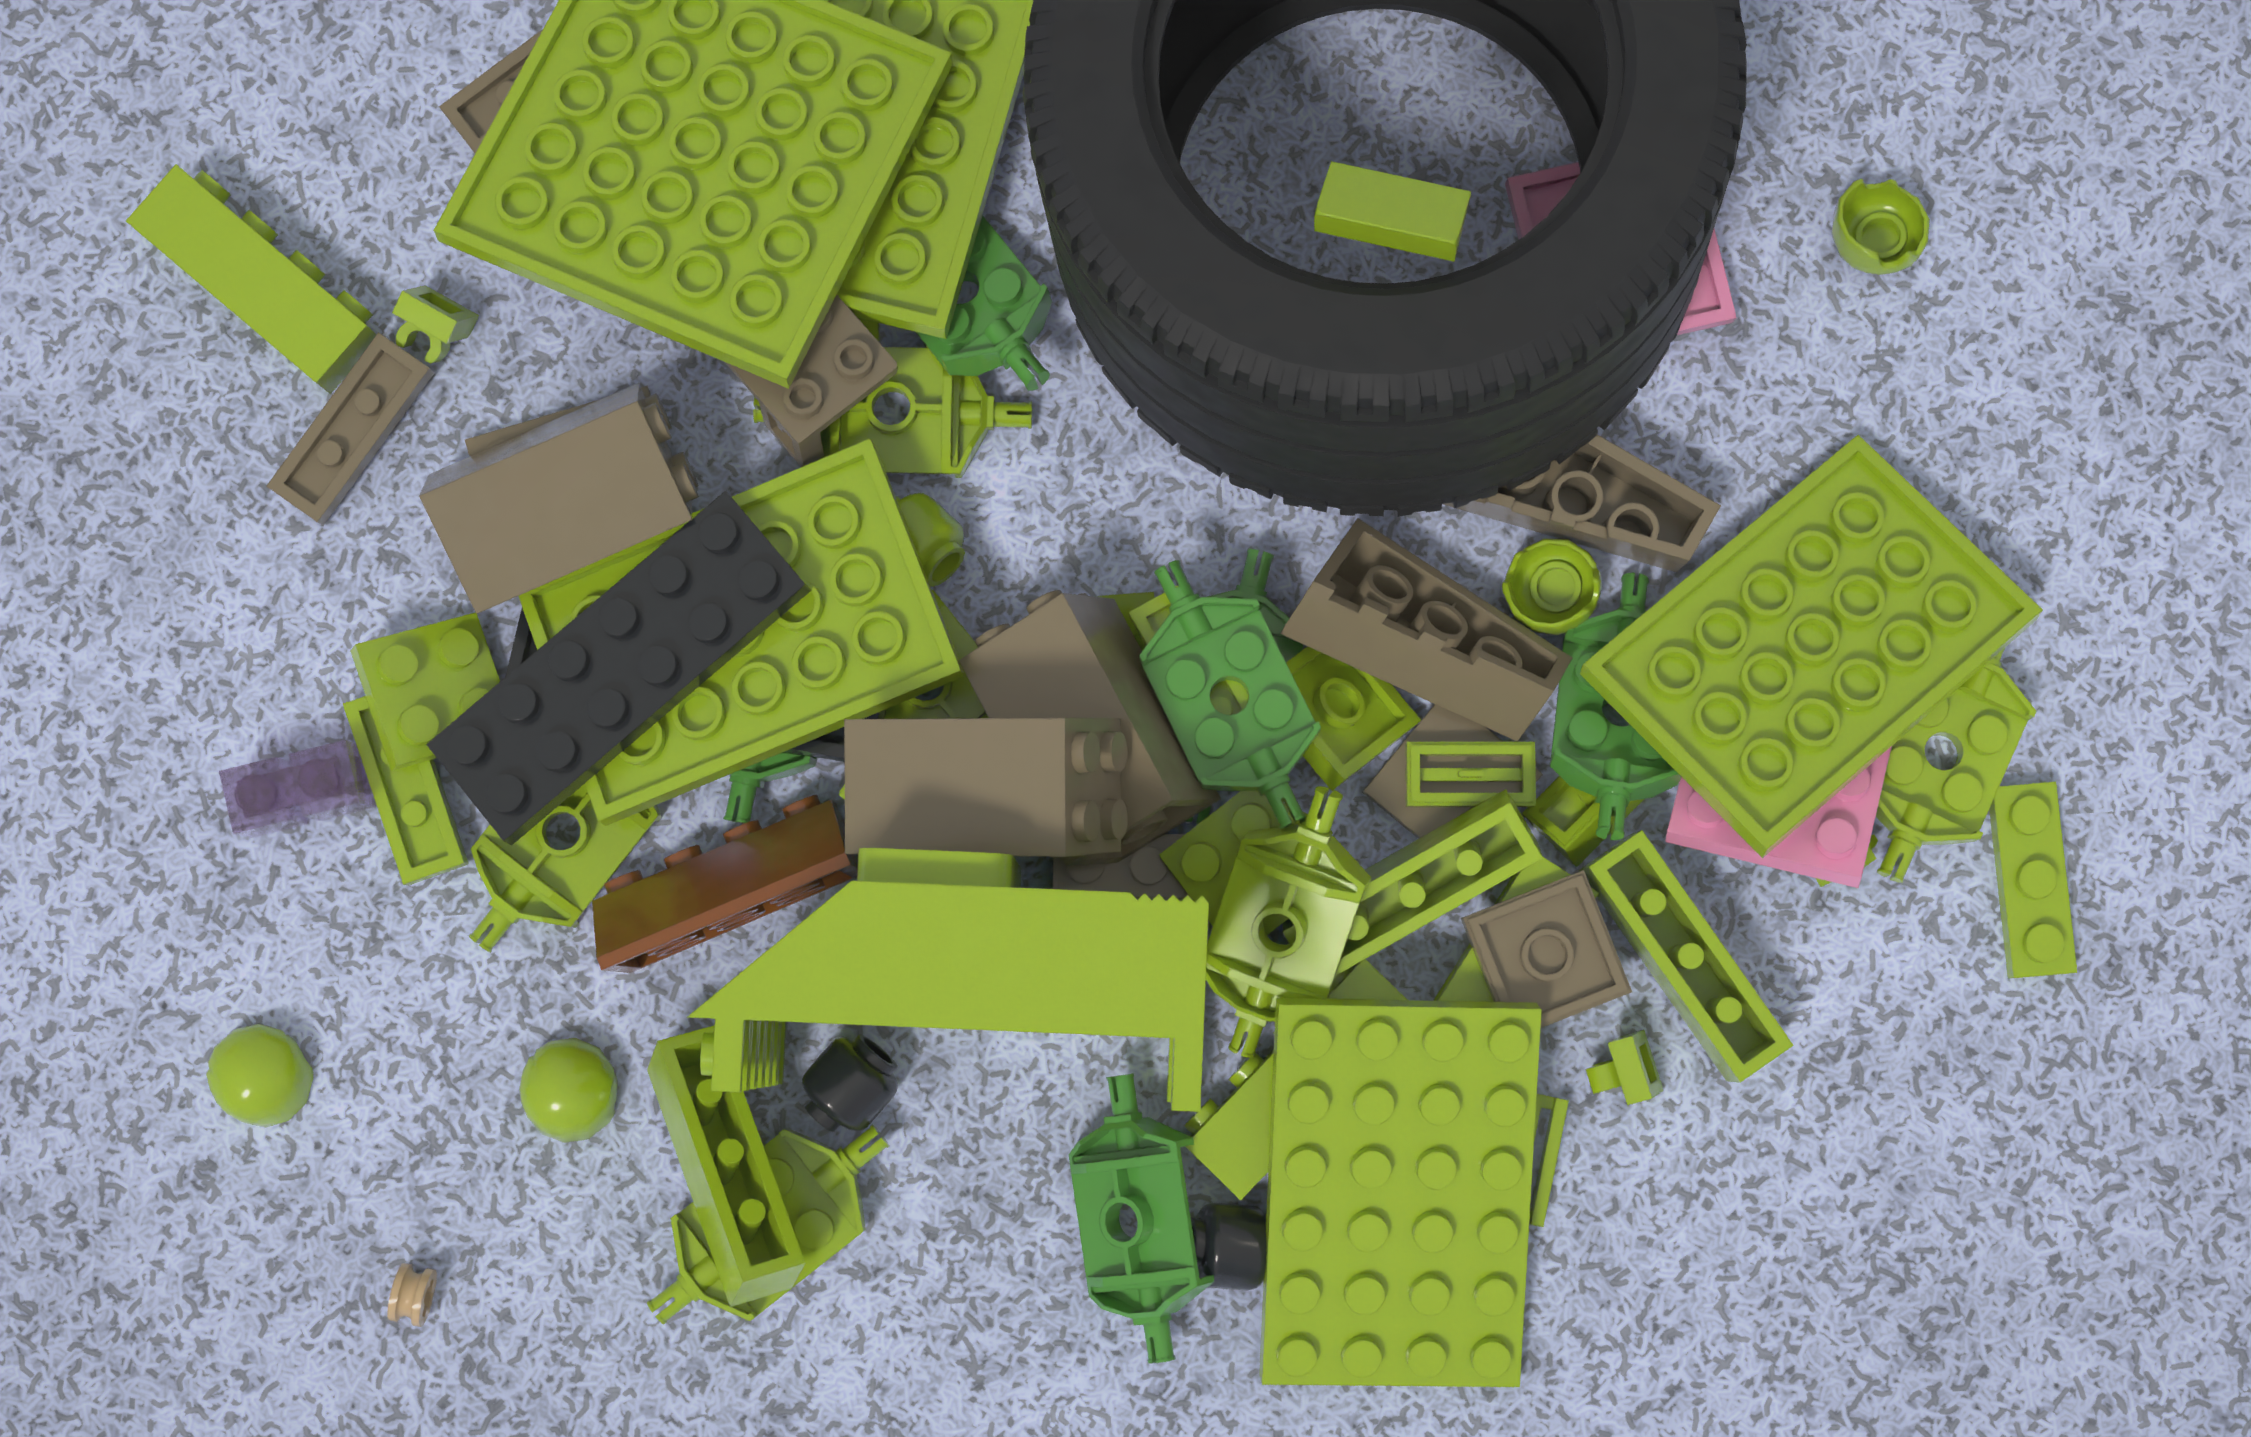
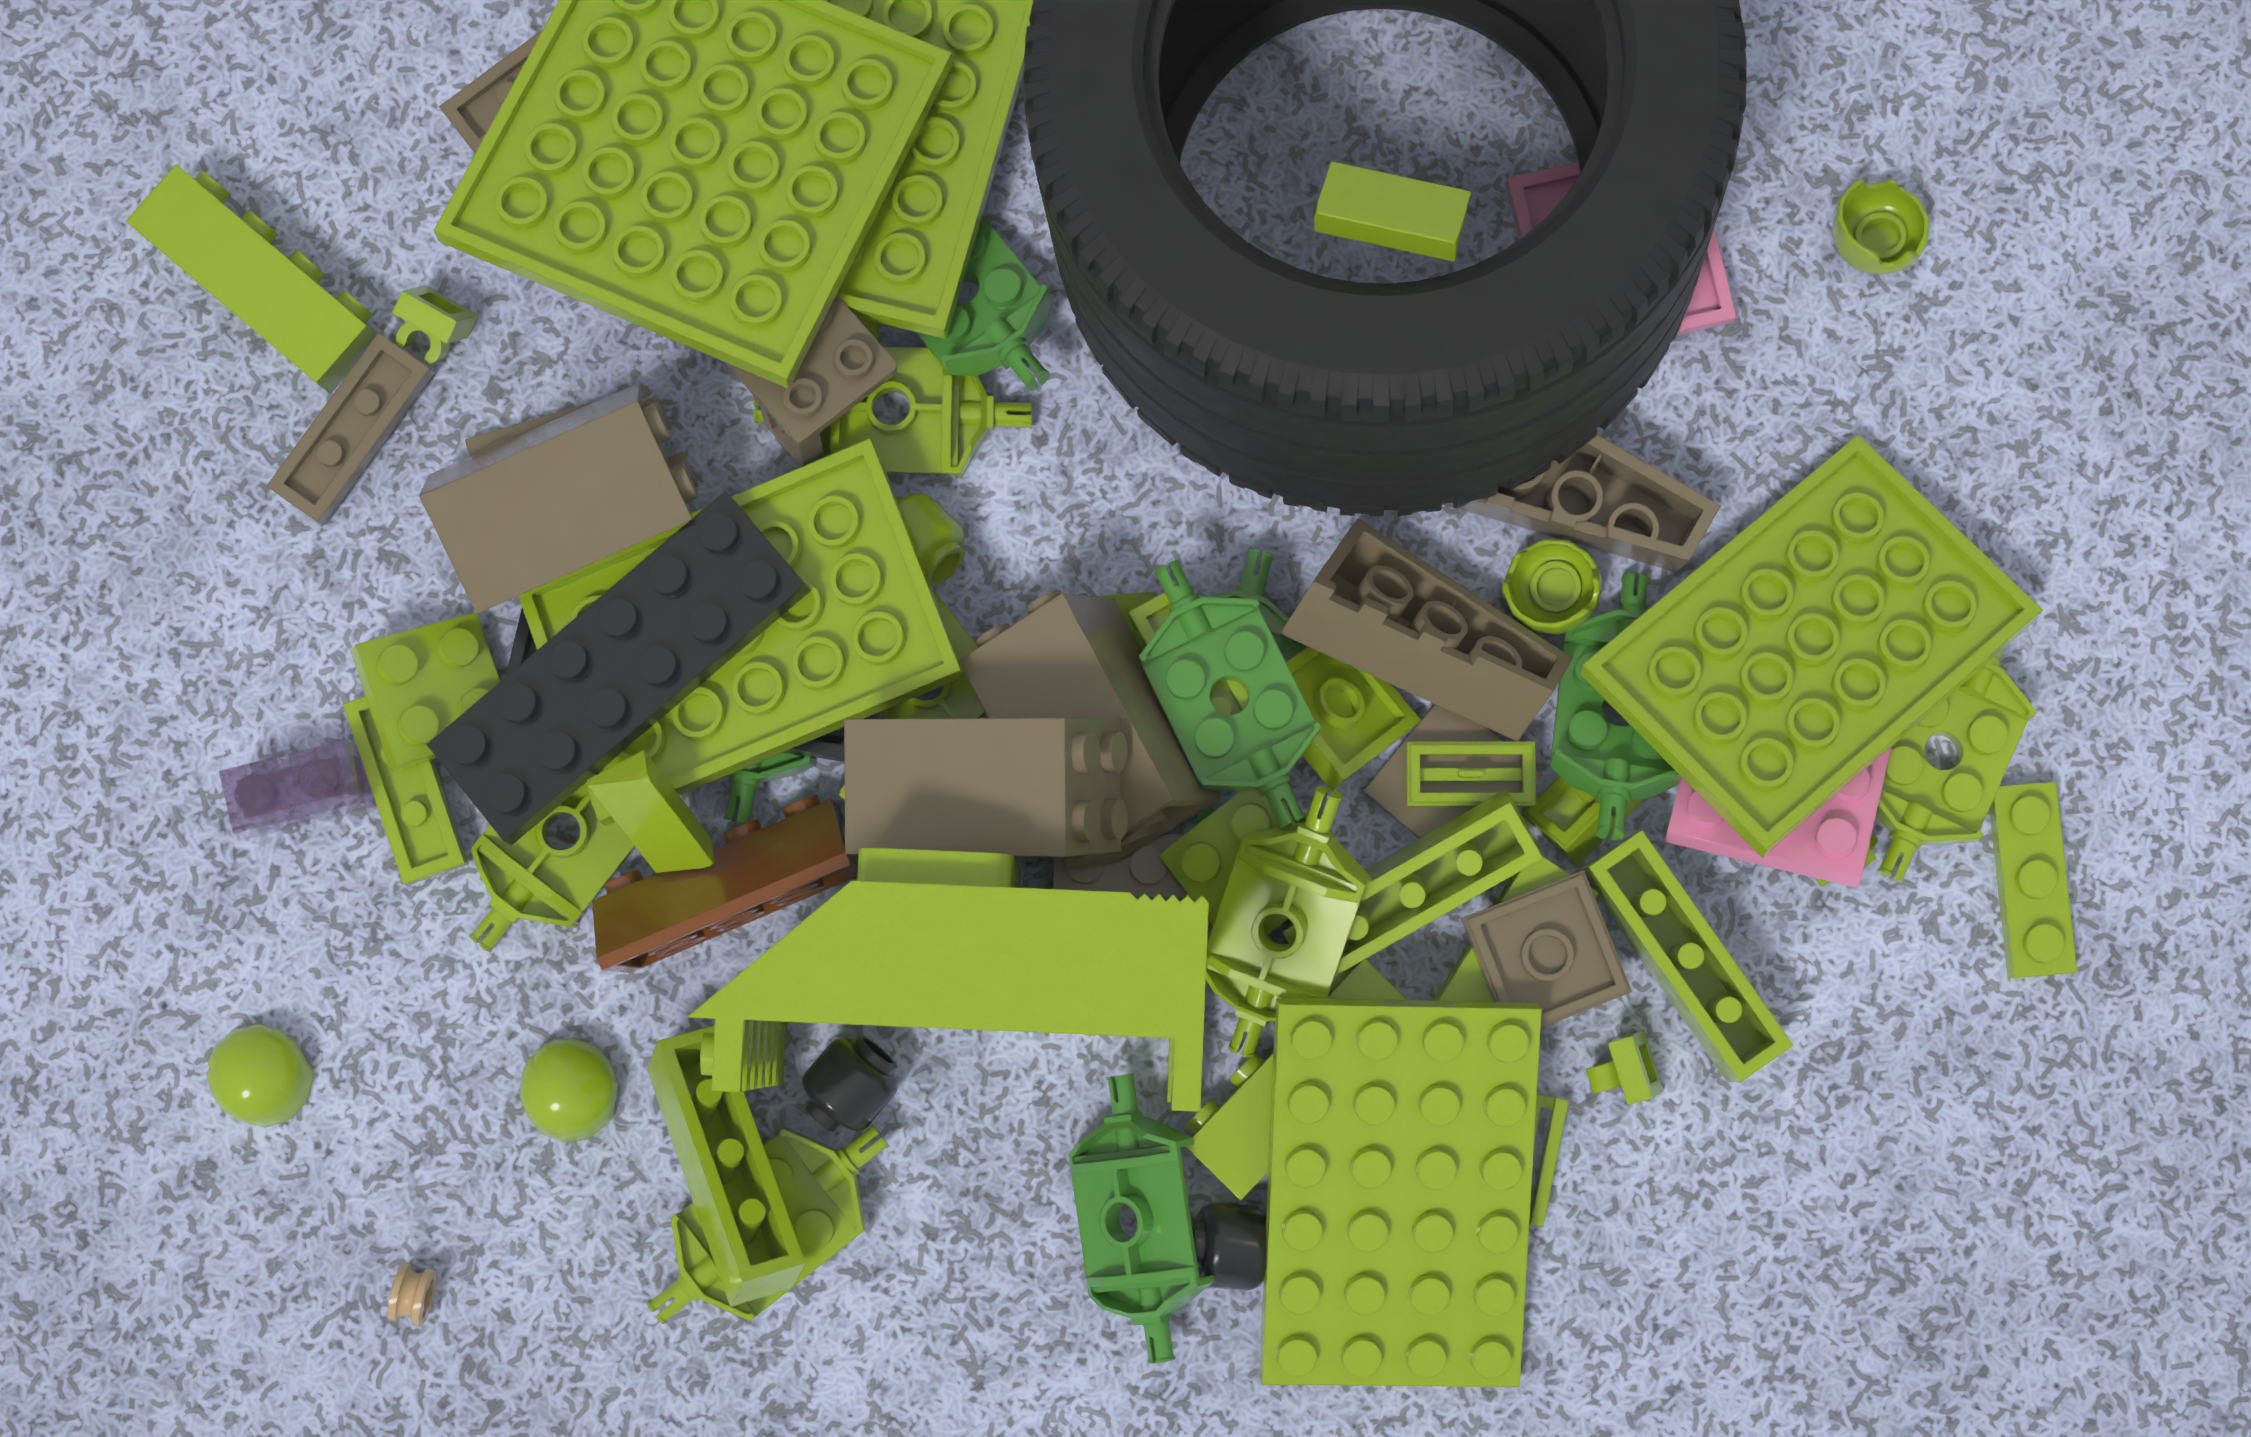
none -> lime slope [587,750,715,873]

